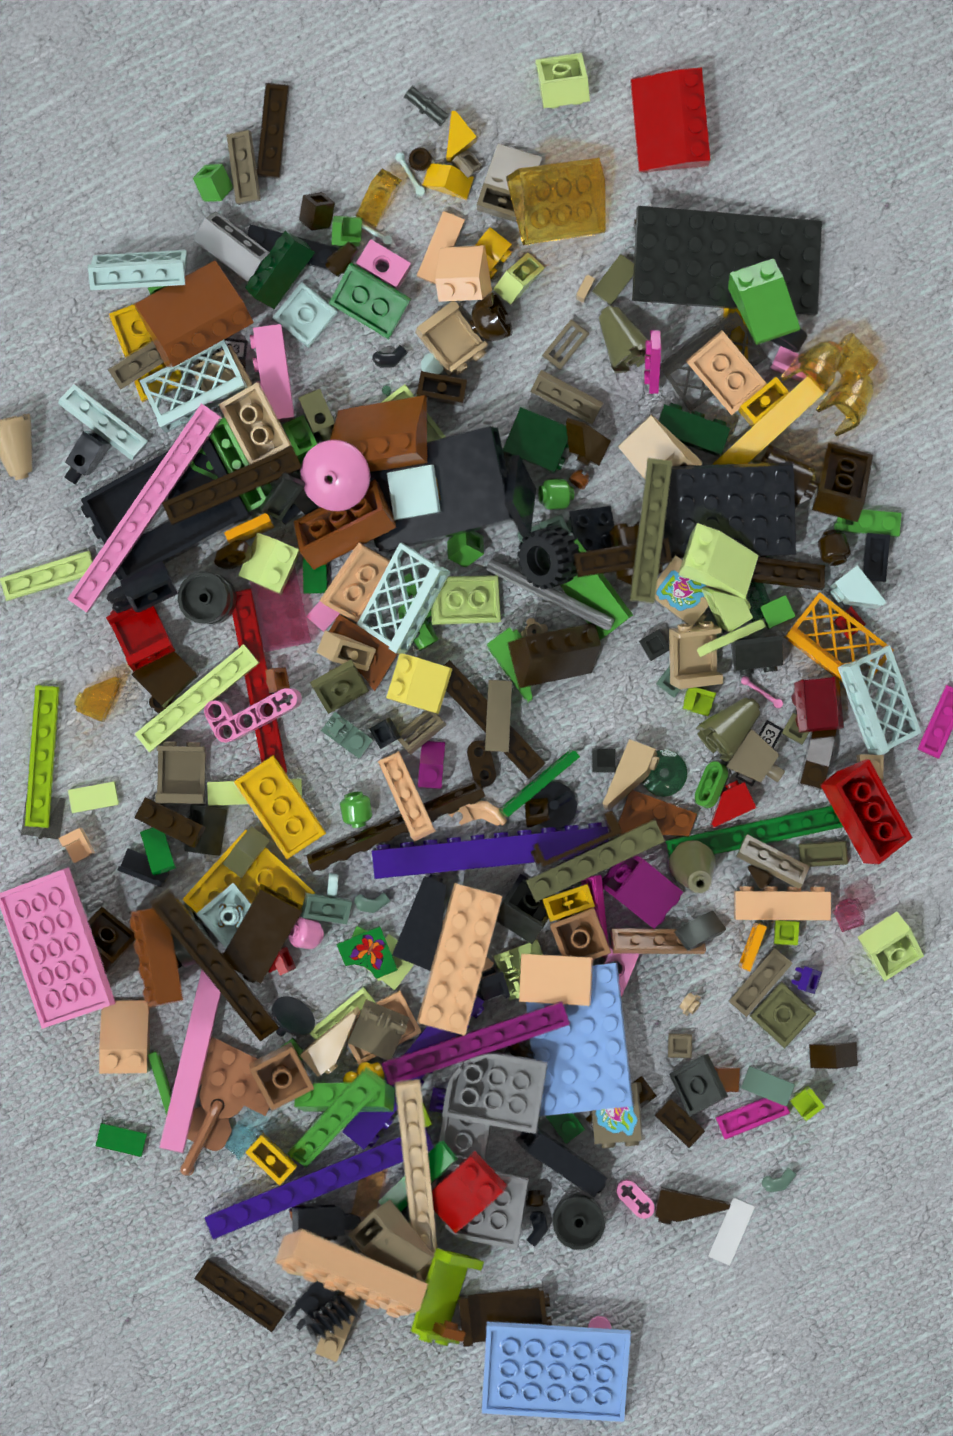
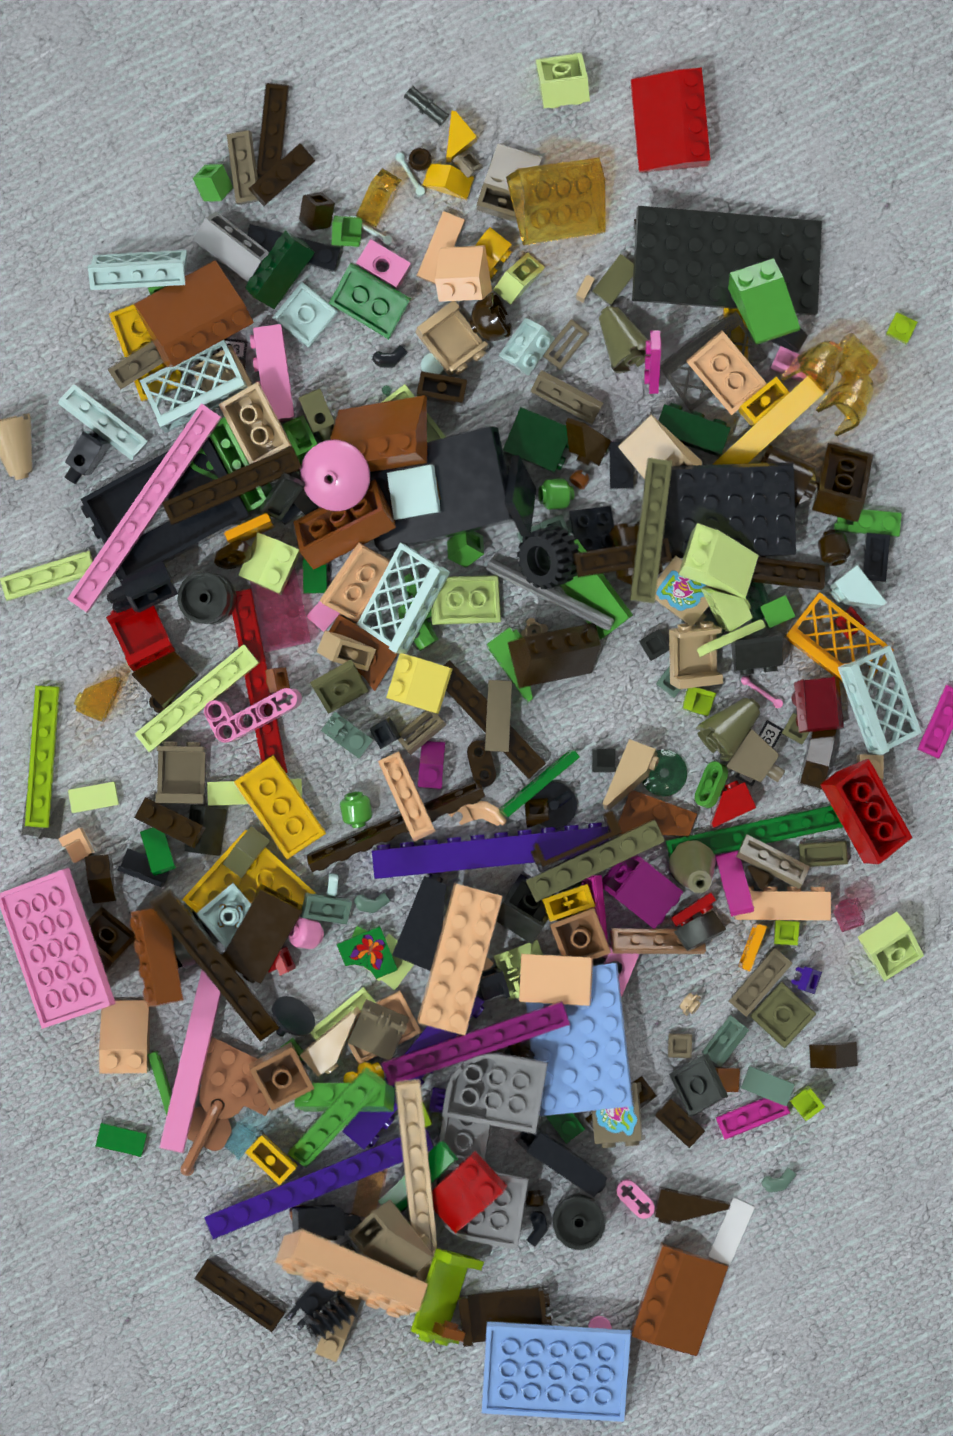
dark brown cone [325,241,359,277] -> none
none -> dark brown slope [85,854,117,904]
none -> dark brown plate [249,143,316,206]
none -> light aqua bracket [498,318,554,375]
none -> black plate [609,441,634,489]
none -> dark orange slope [630,1242,728,1356]
none -> red plate [670,892,716,926]
none -> sand green plate [702,1015,749,1067]
none -> dark pink tile [715,851,754,917]
none -> lime plate [885,312,918,344]

